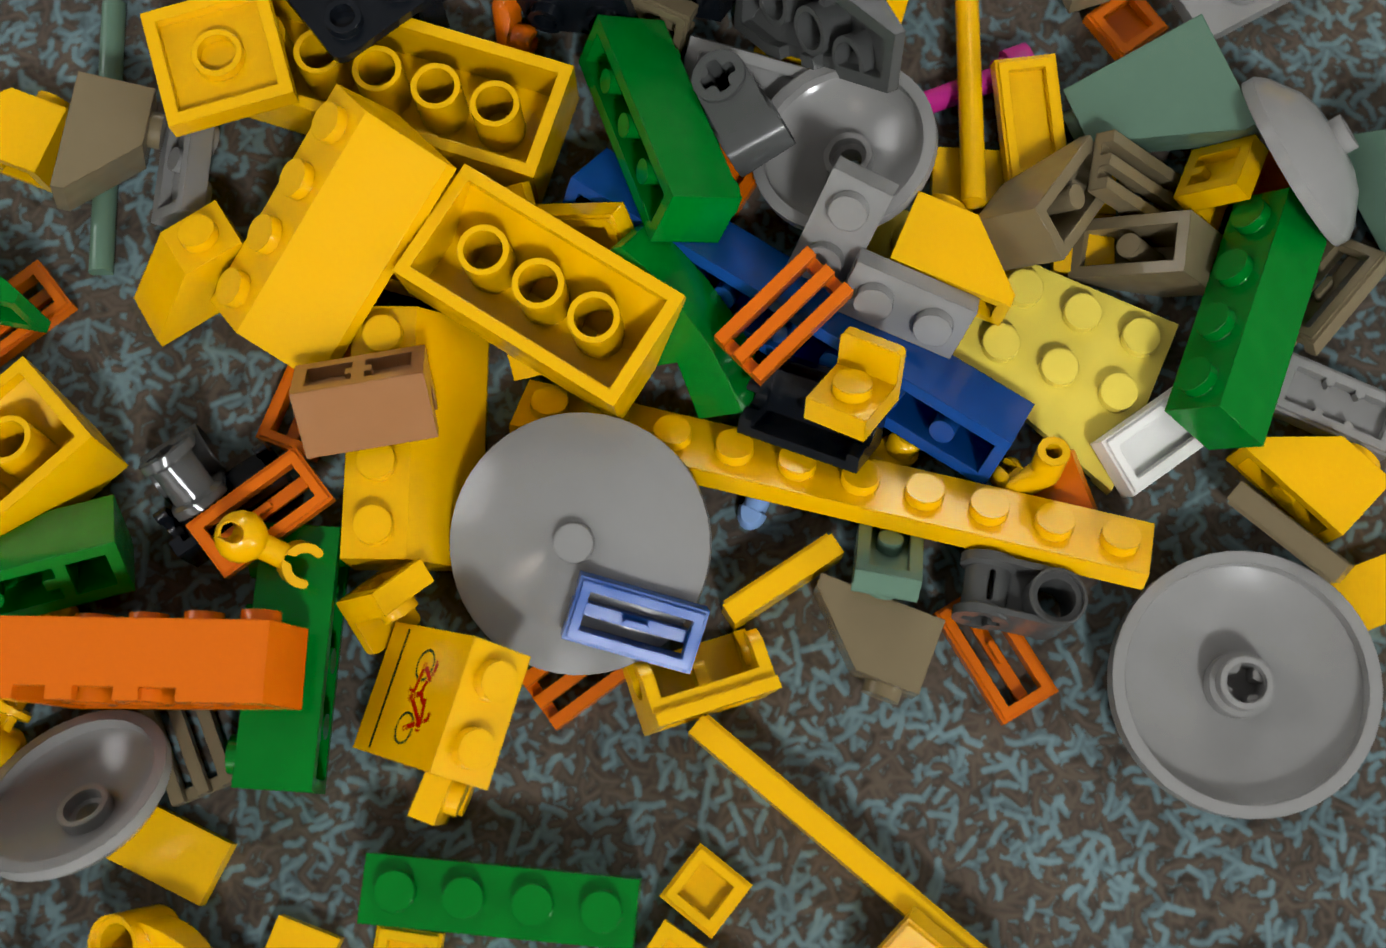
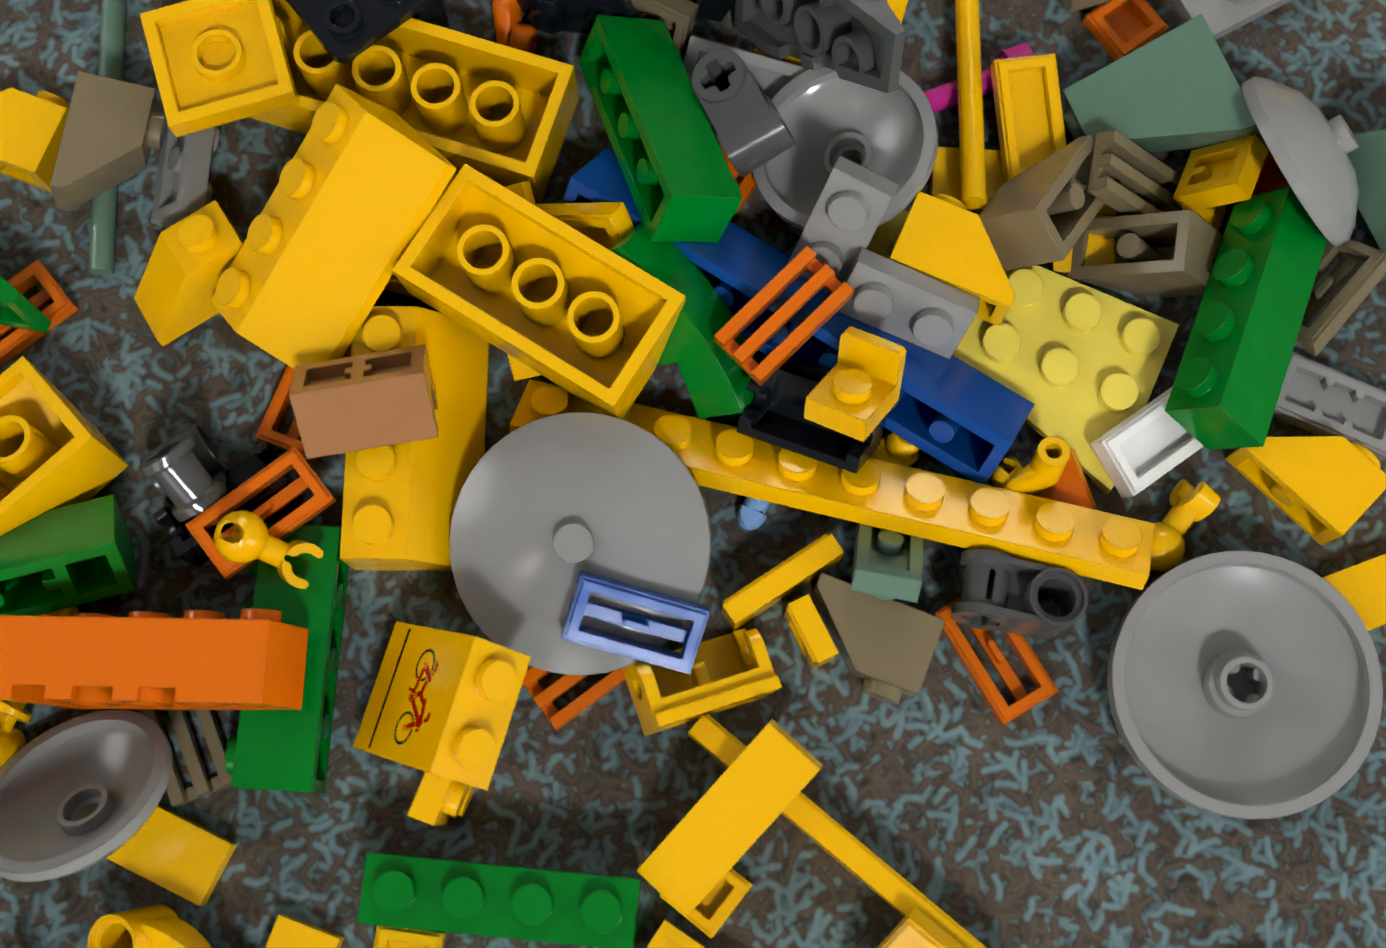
yellow bracket [335,559,434,655] -> none
dark tan tile [1226,481,1354,584] -> none
none -> yellow tile [636,719,823,918]
none -> yellow tile [784,594,839,669]
none -> yellow arm [1150,479,1221,571]

